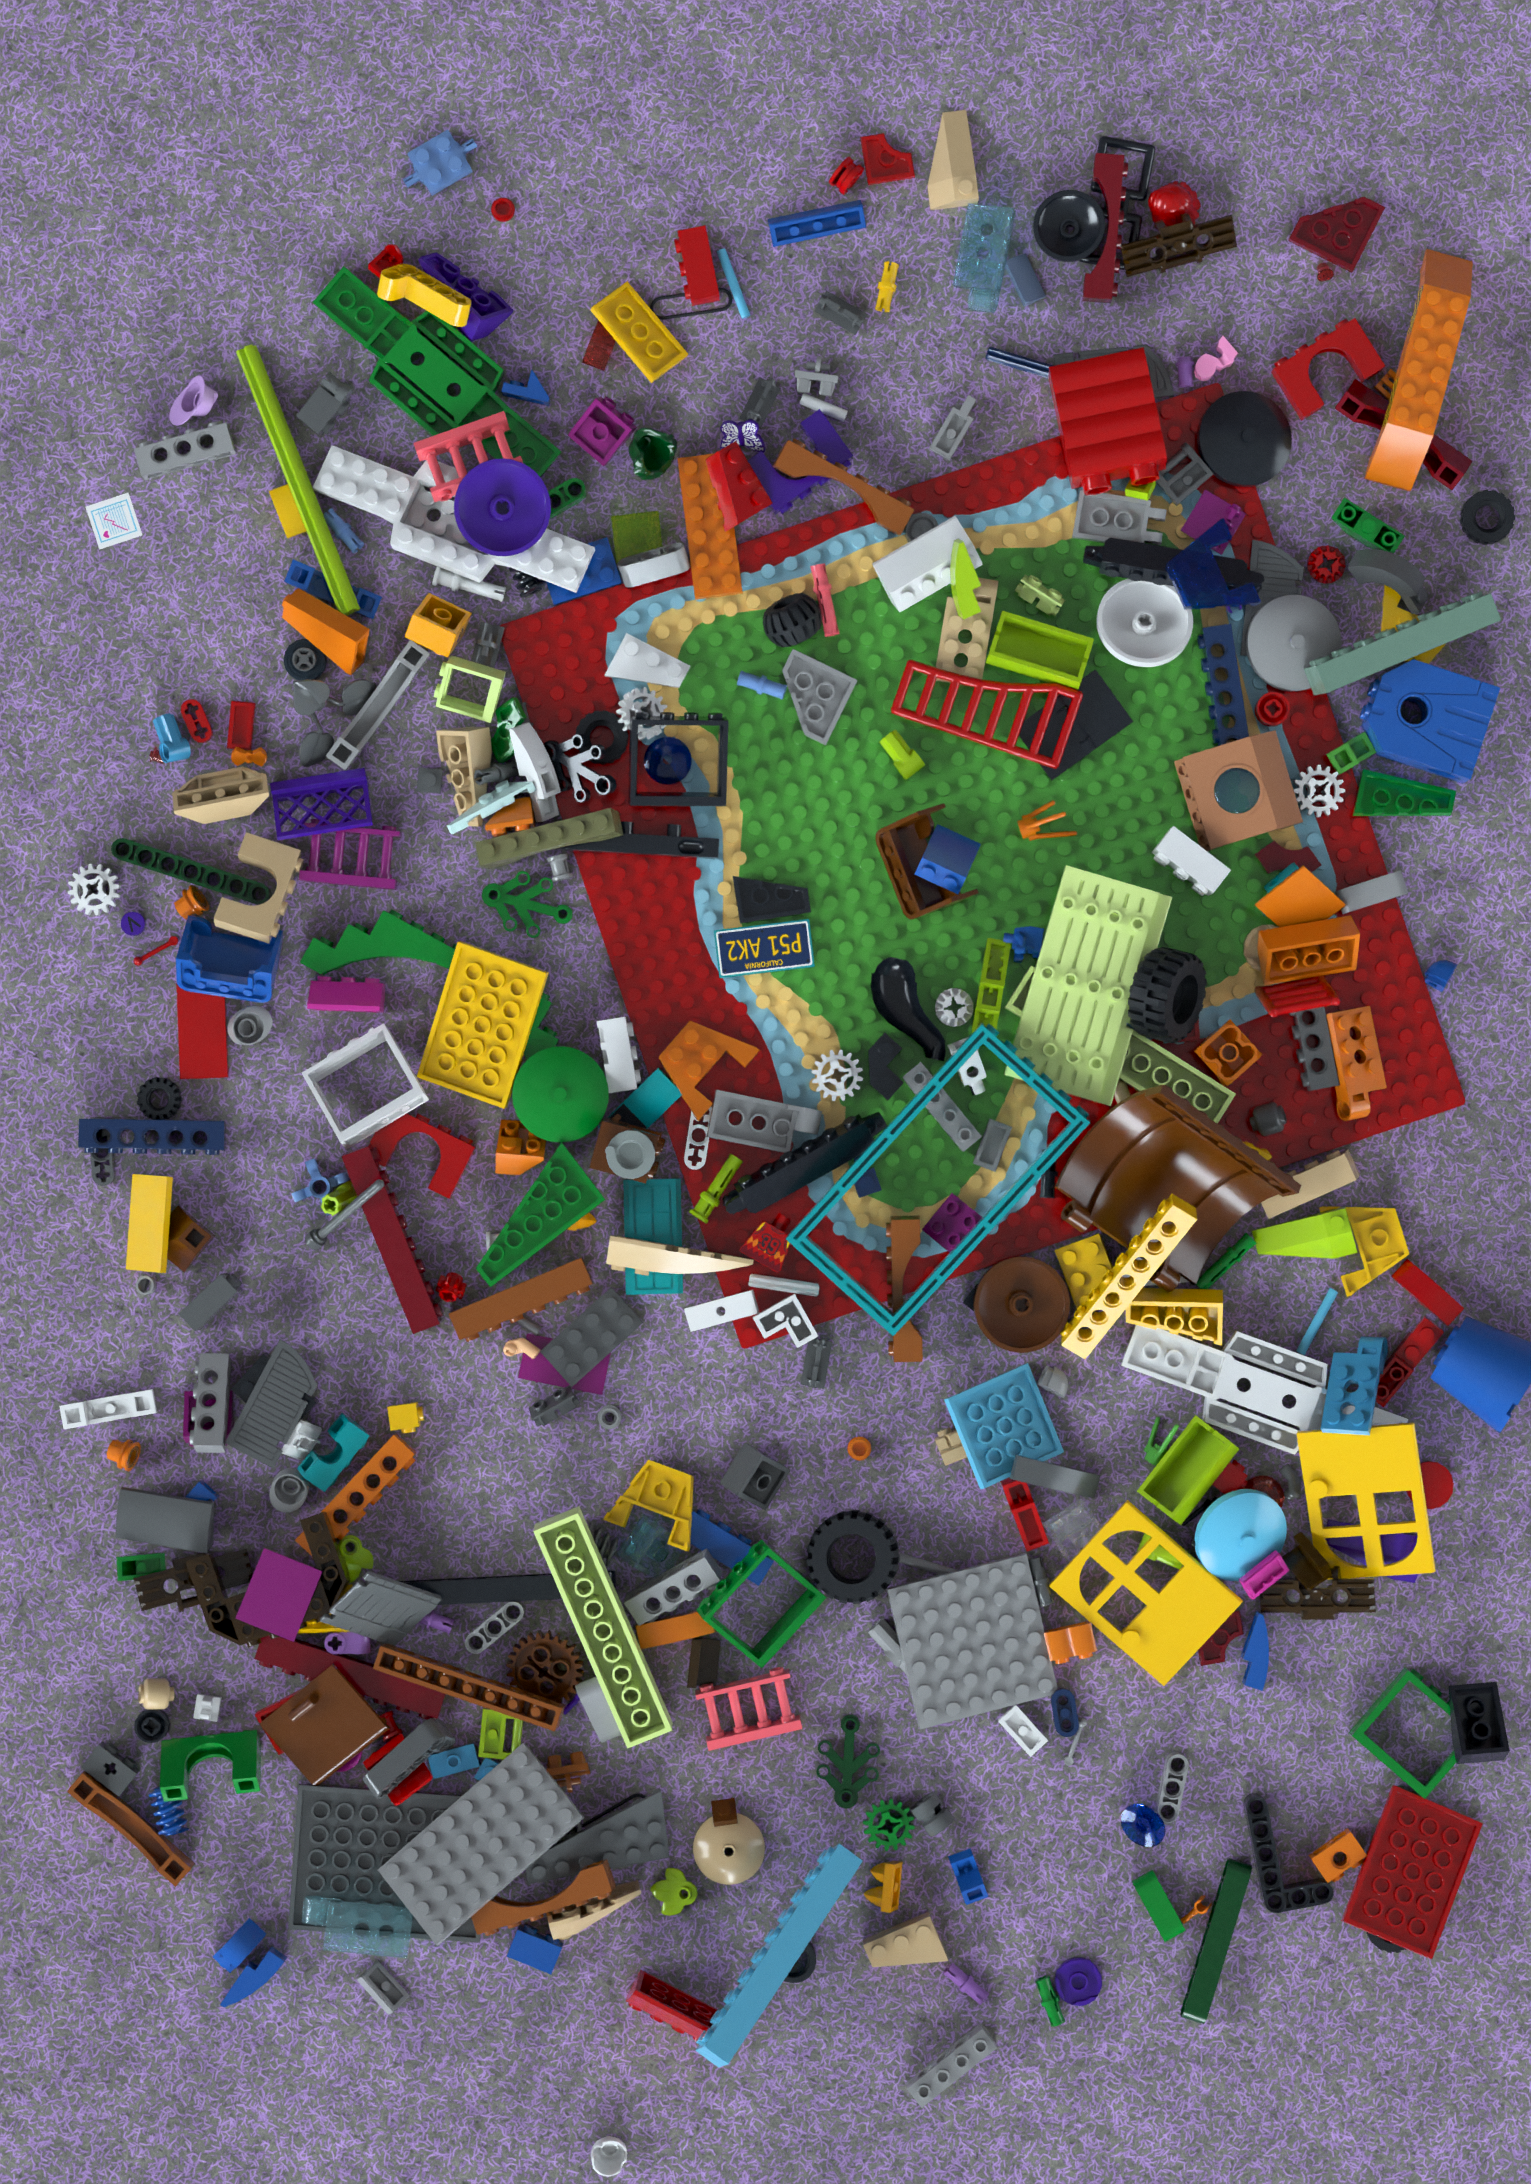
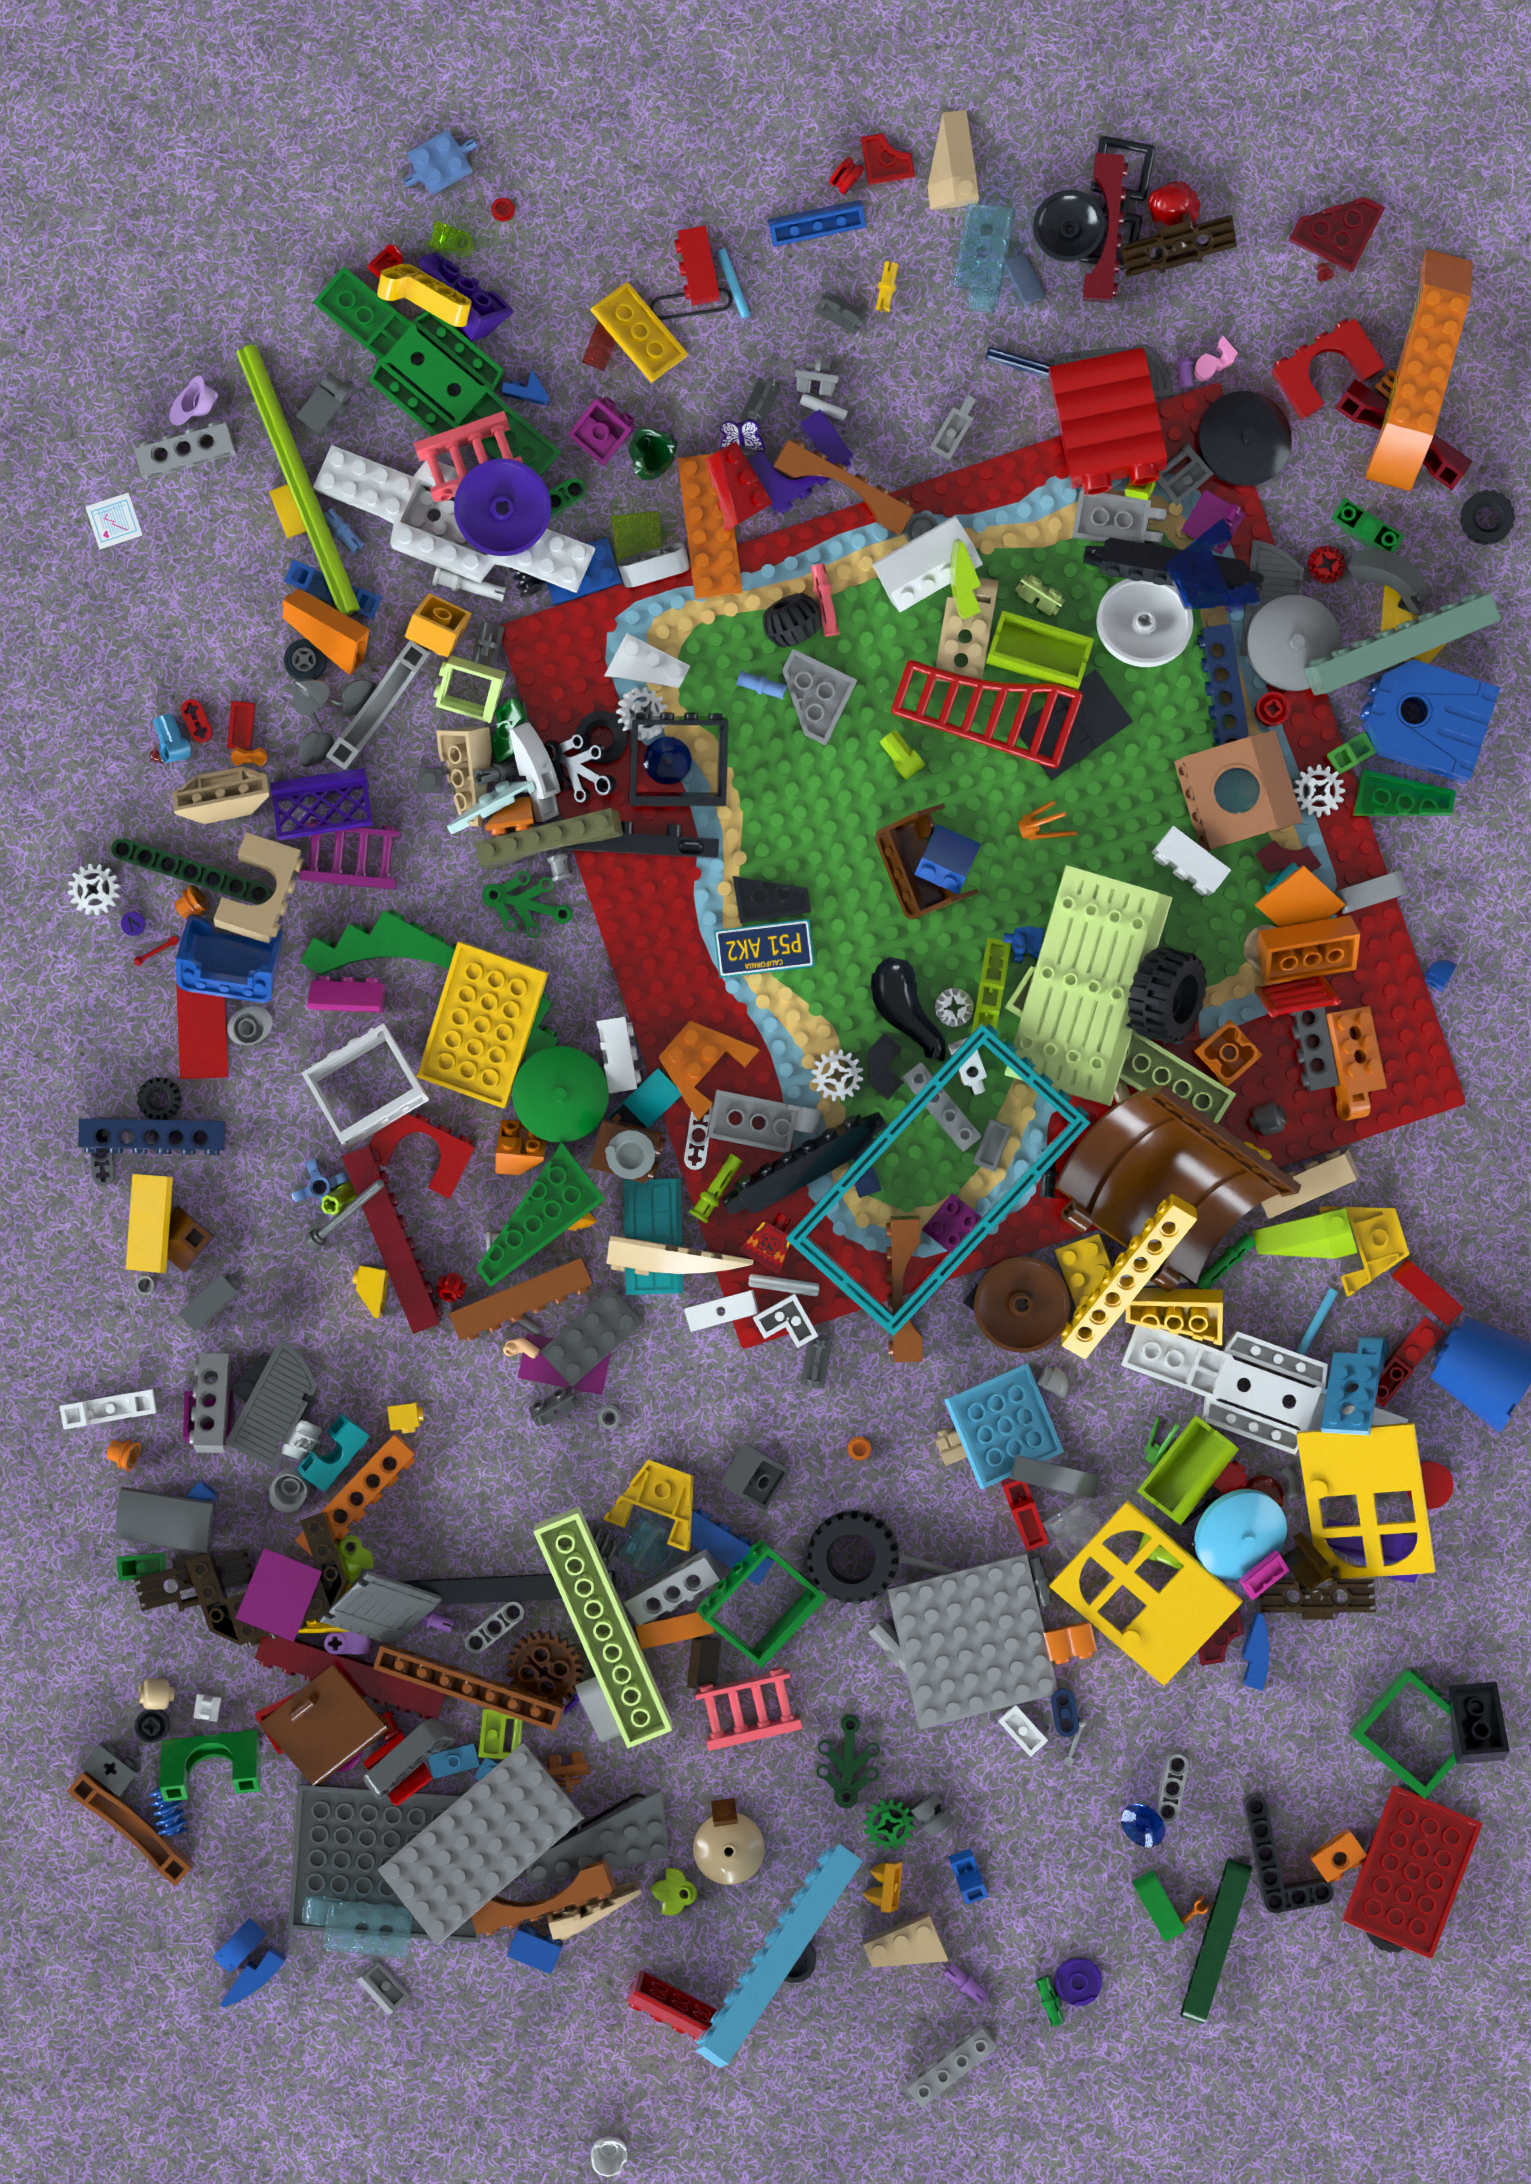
none -> yellow slope [353,1265,389,1318]
none -> clear neon green piece [426,221,474,257]

